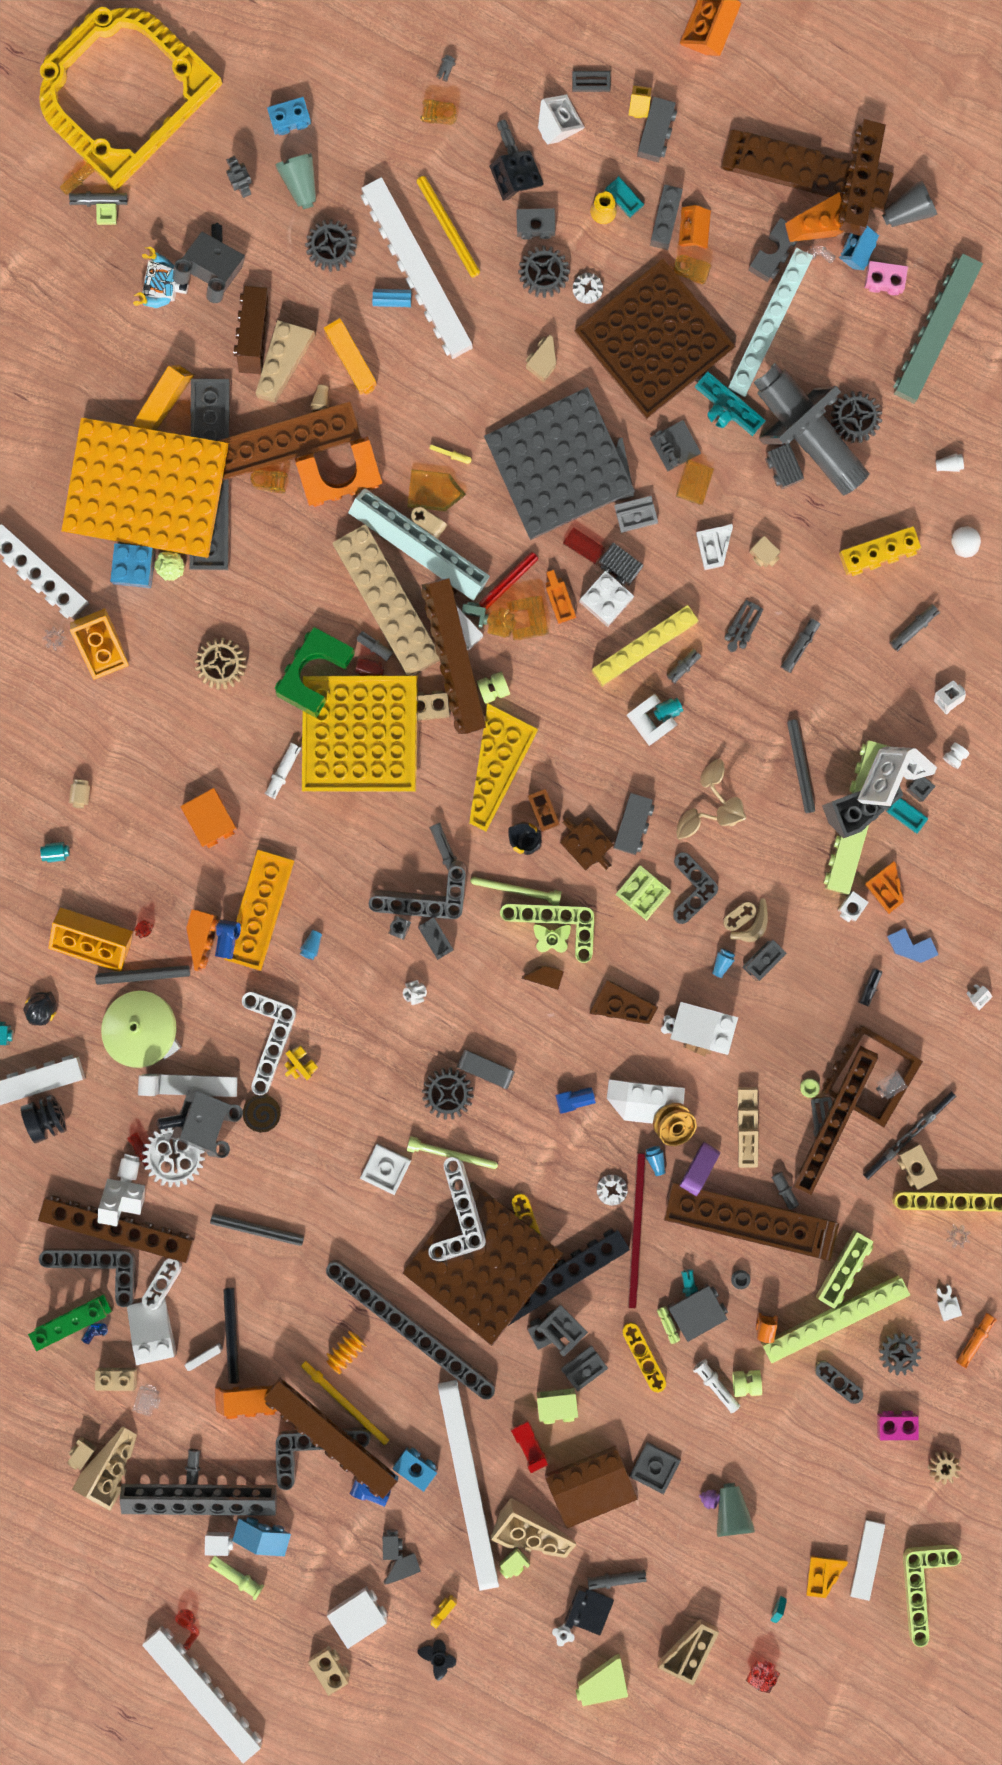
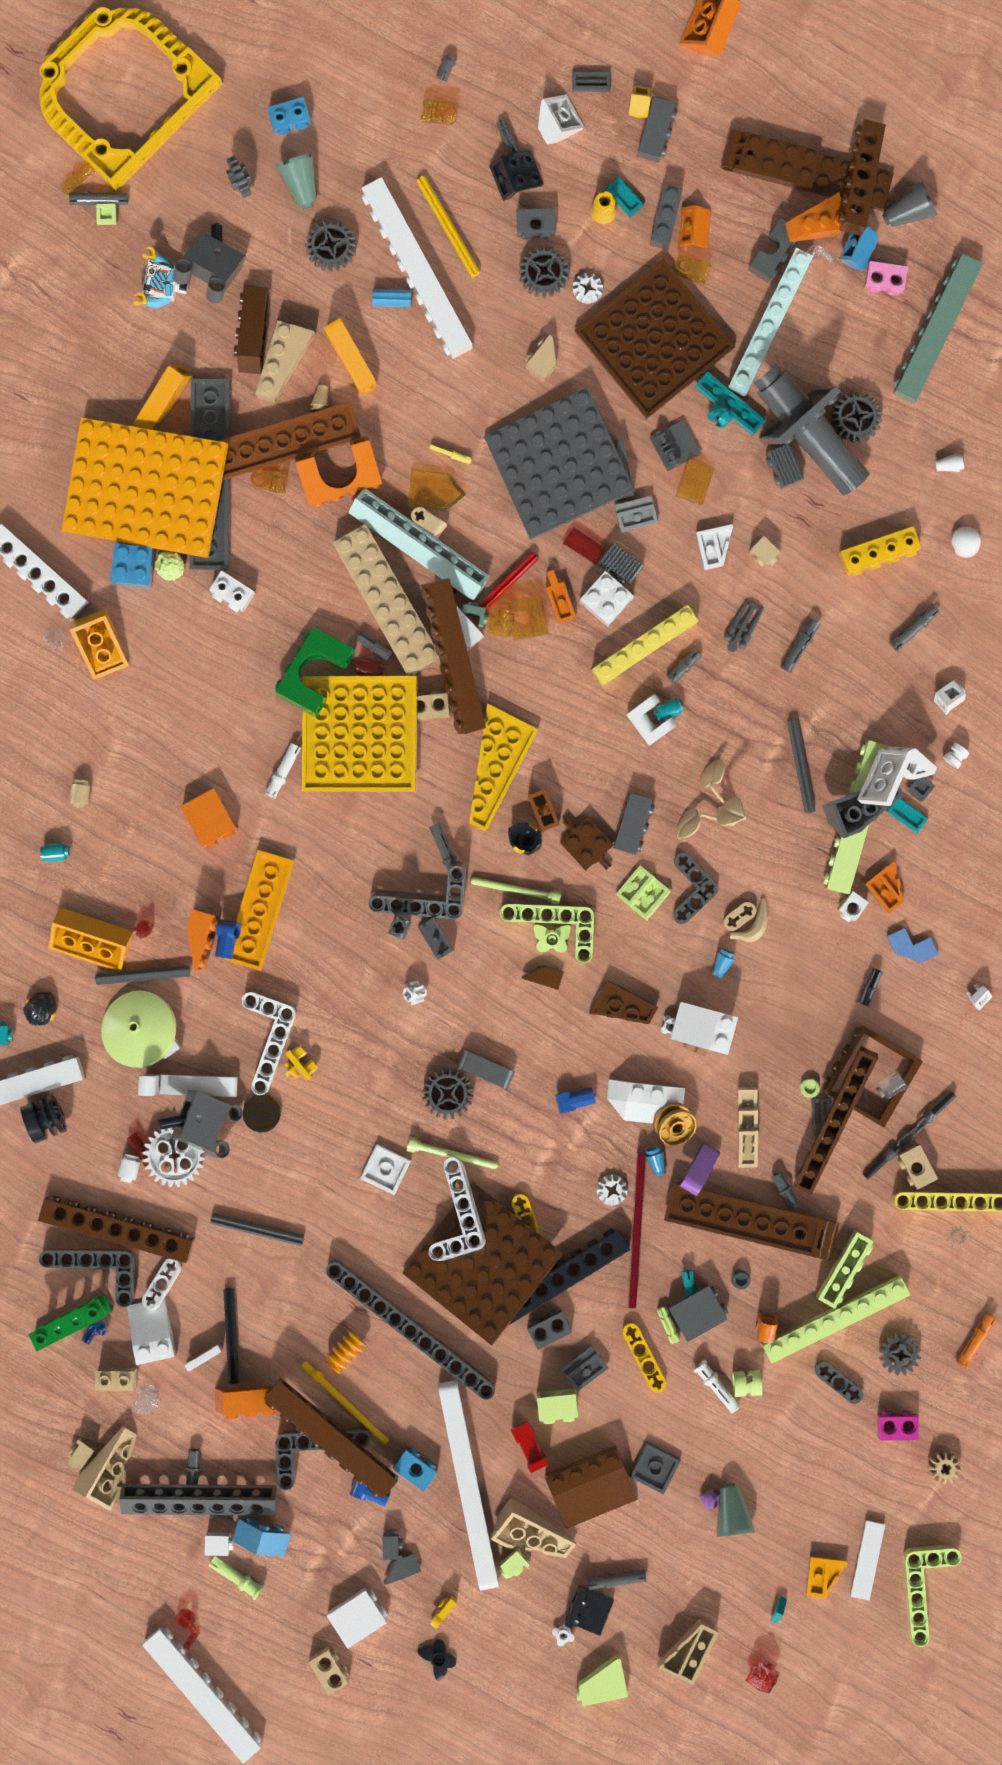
white brick [98,1178,145,1226] -> none
tan gear [195,638,247,690] -> none
dark azure cone [300,930,322,960] -> none
yellowish green wheel [476,672,510,704] -> none
dark grey plate [536,1304,588,1357] -> none
dark grey panel [743,940,787,981] -> none
white plate [936,1284,962,1321] -> none
none -> white brick [209,571,255,613]

